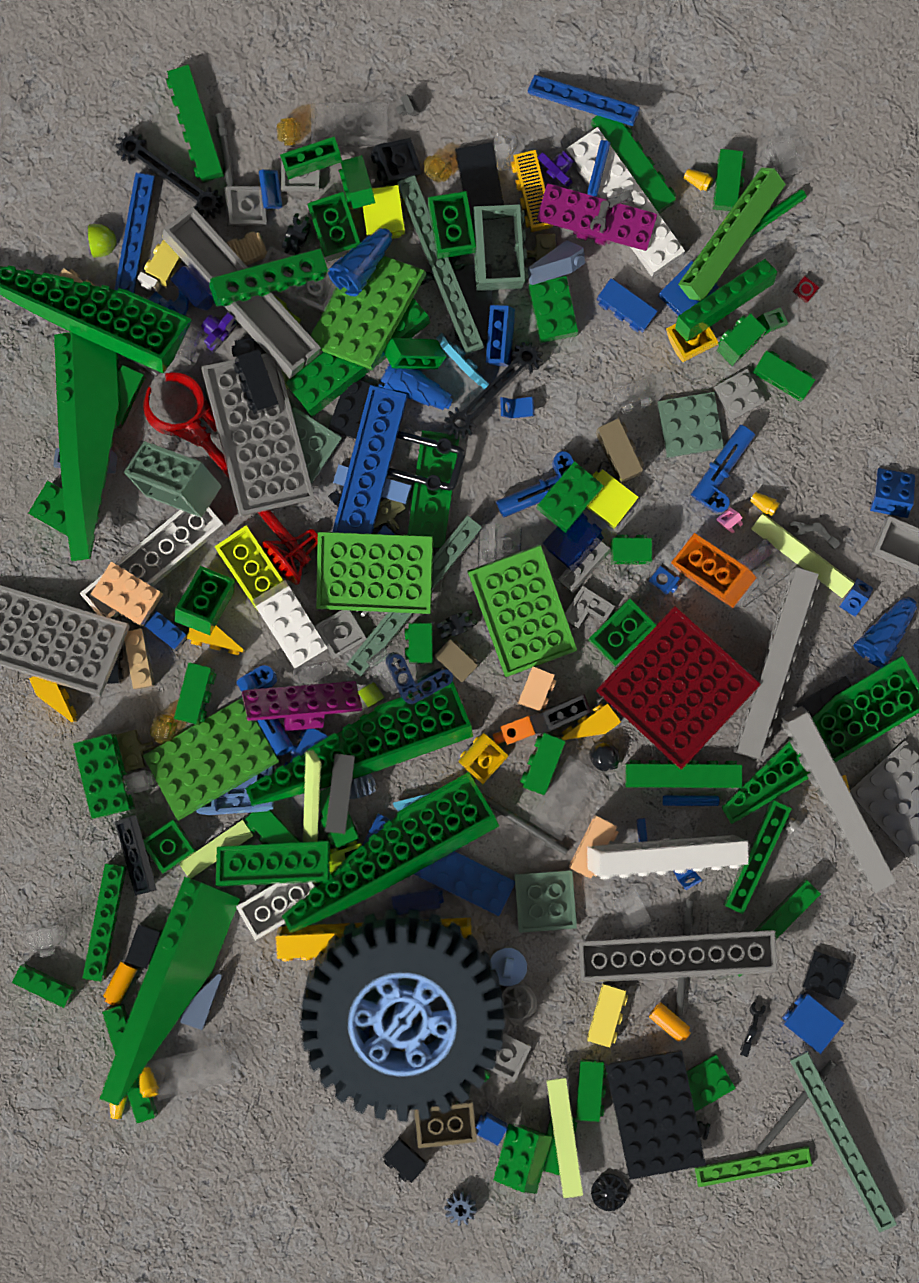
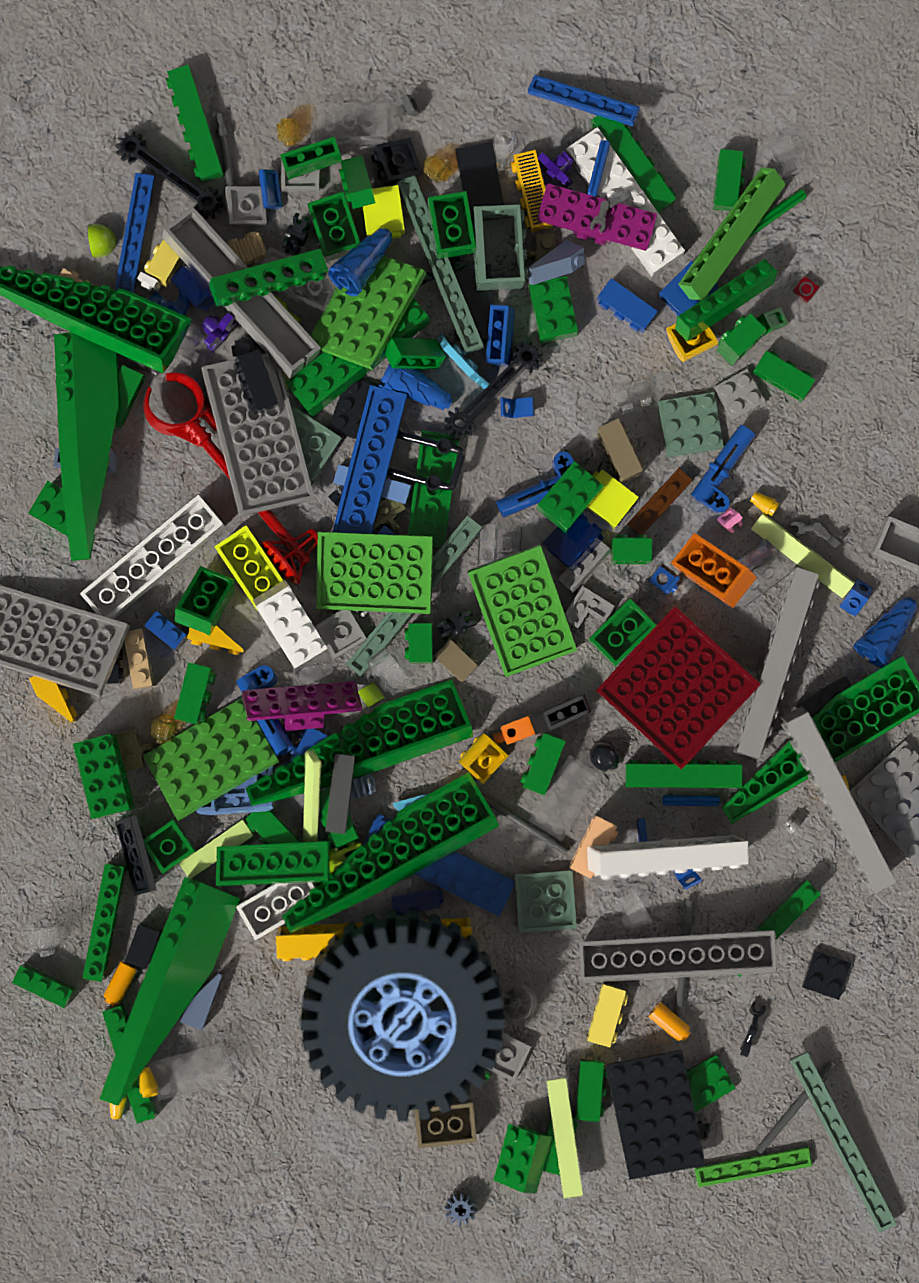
light nougat brick [91,561,163,626] -> none
clear brick [123,770,157,795] -> none
sand green hose [124,441,222,518] -> none
black brick [383,1137,427,1183] -> none
dark blue beam [385,652,453,704] -> none
blue brick [476,1112,507,1146] -> none
light blue tile [490,948,527,986] -> none
light nougat brick [518,667,556,712] -> none
yellow slope [561,703,621,740] -> none
black wheel [591,1174,627,1211] -> none
yellow cone [684,168,714,192] -> none
green brick [723,800,792,914] -> none
blue brick [781,992,844,1054] -> none
blue bracket [870,468,915,518] -> none
none -> reddish brown plate [627,468,693,535]

